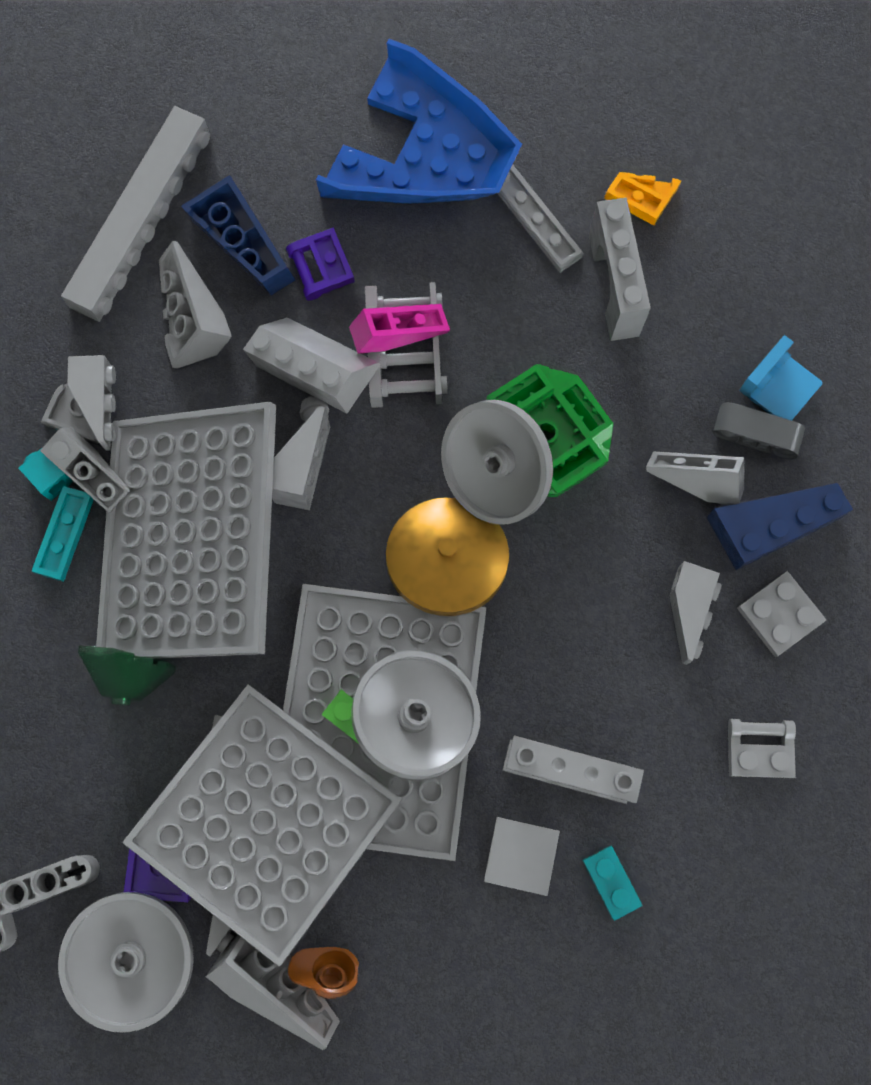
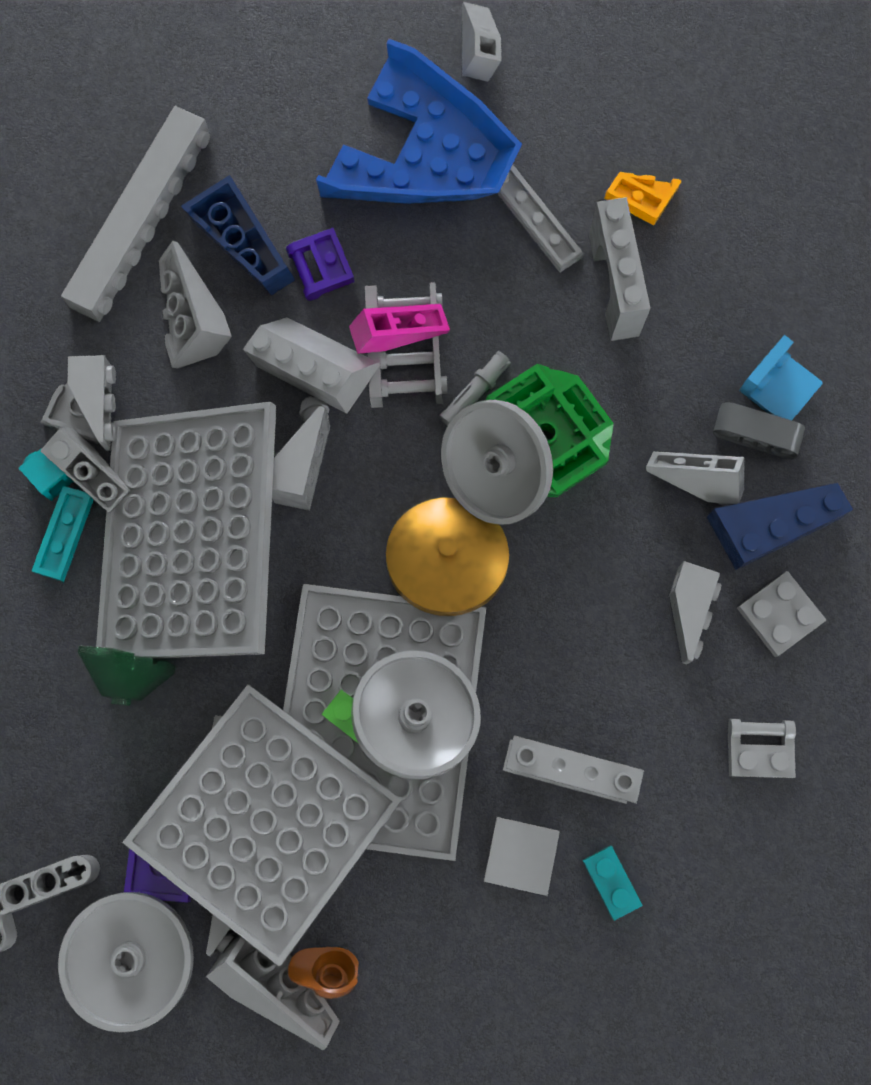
none -> light grey pin [439,351,511,426]
none -> light grey slope [462,2,501,82]

